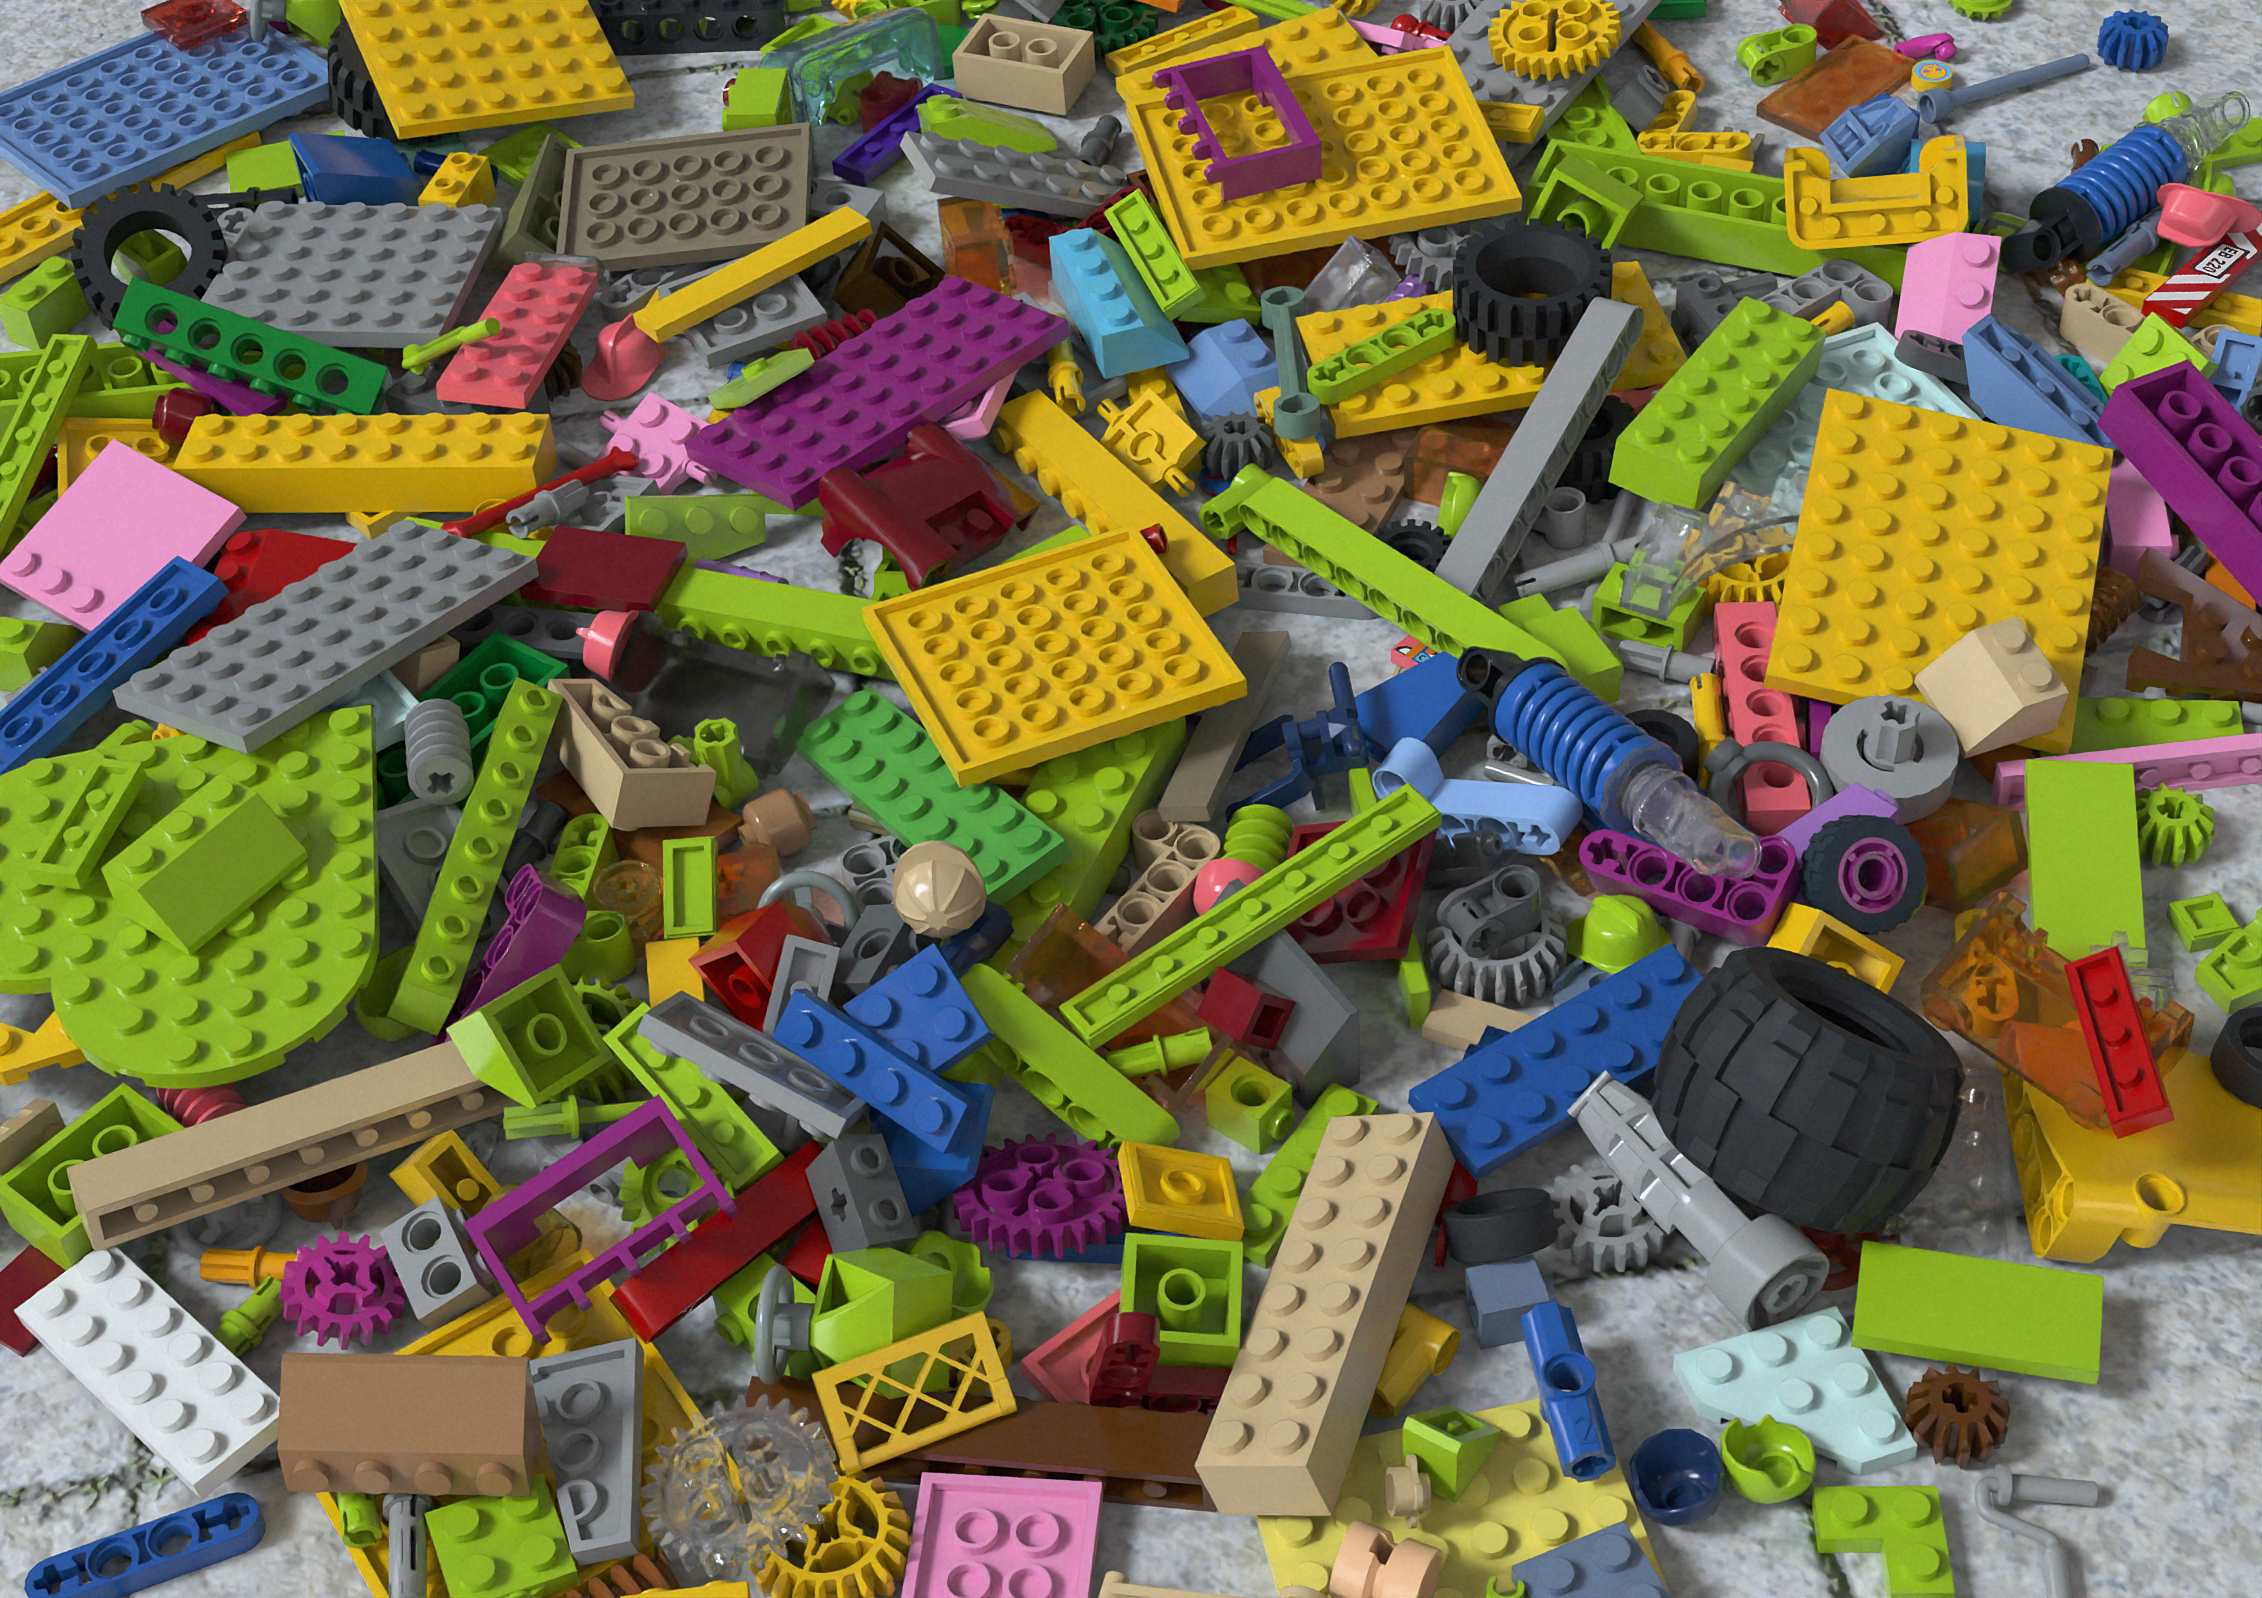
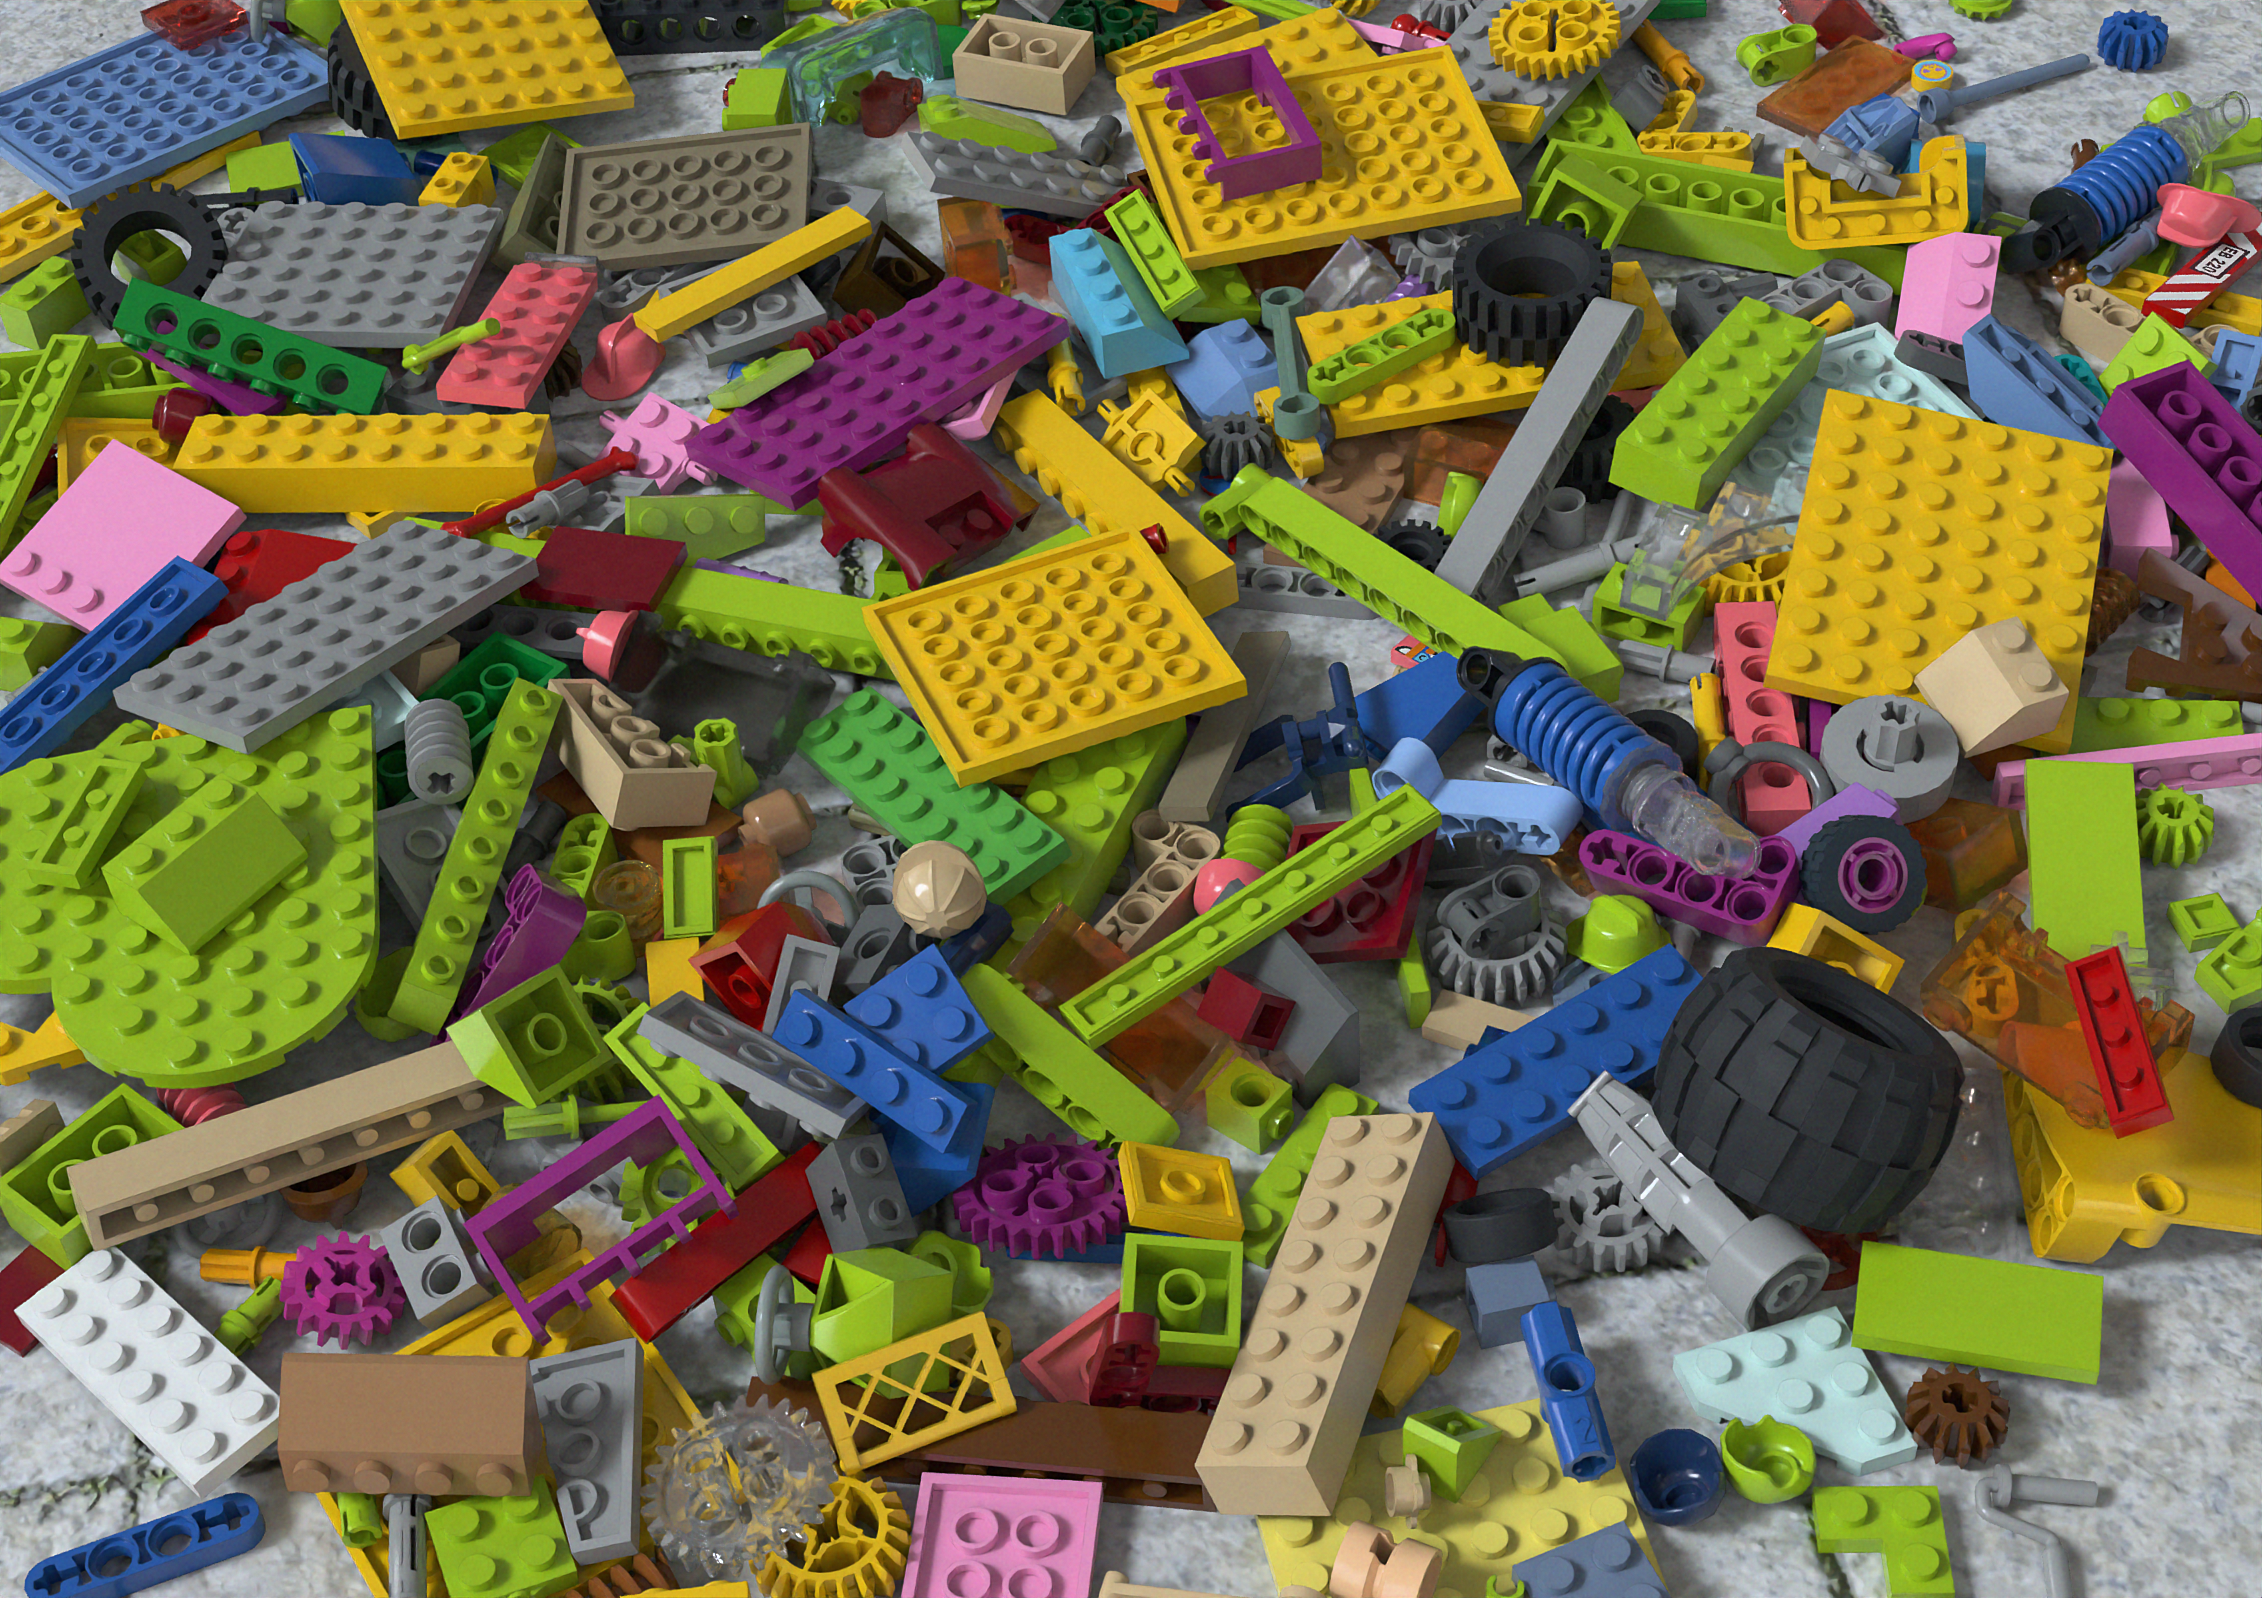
dark purple plate [832,82,963,187] -> none
lime axle [1103,1026,1215,1080] -> none
none -> light grey plate [1799,132,1902,198]

